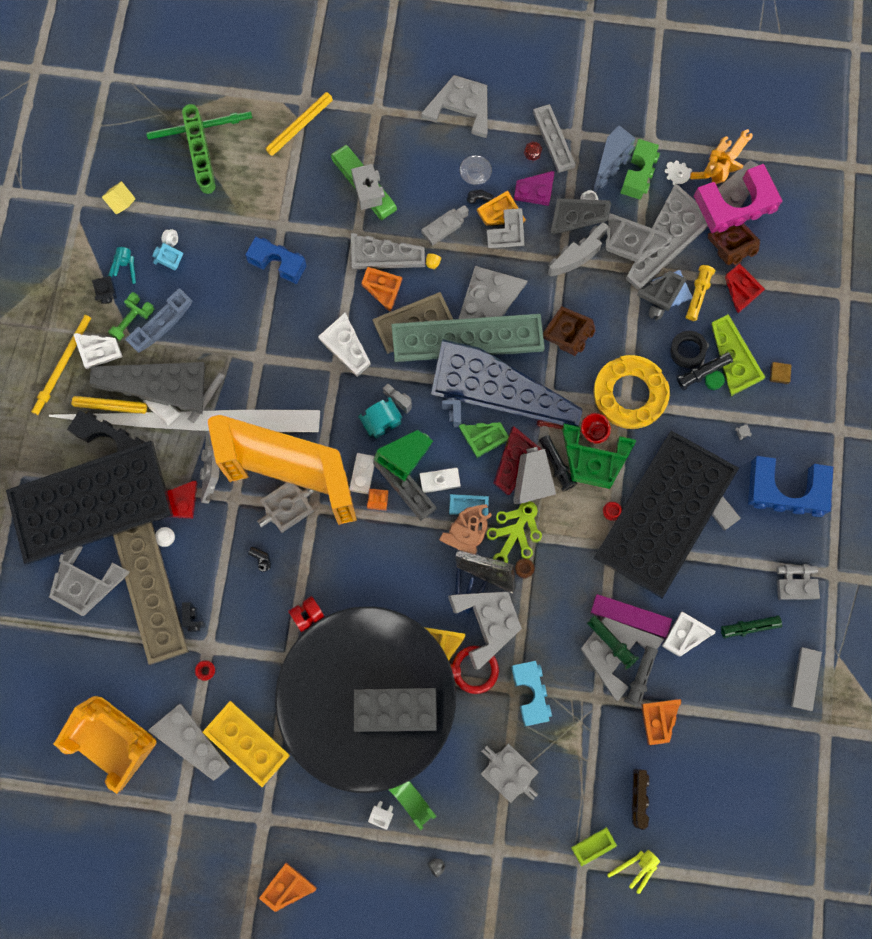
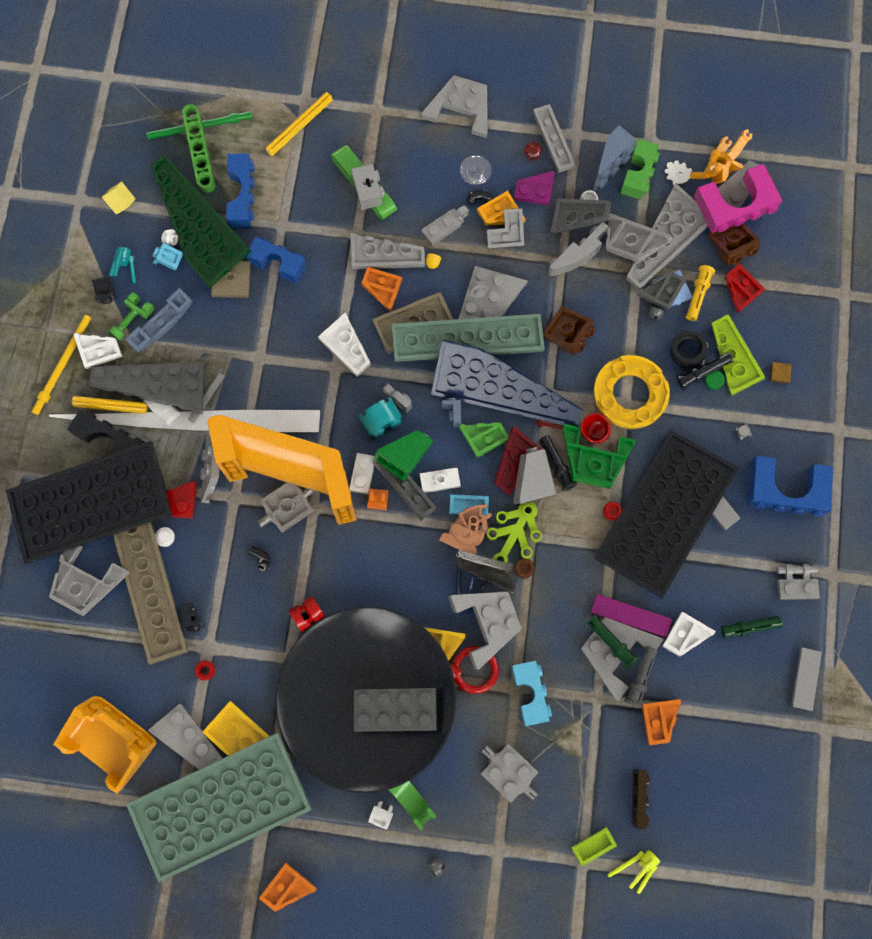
none -> sand green plate [126,732,312,883]
none -> dark green wing [151,154,252,288]
none -> dark tan plate [211,261,251,298]
none -> blue arch [226,154,255,228]

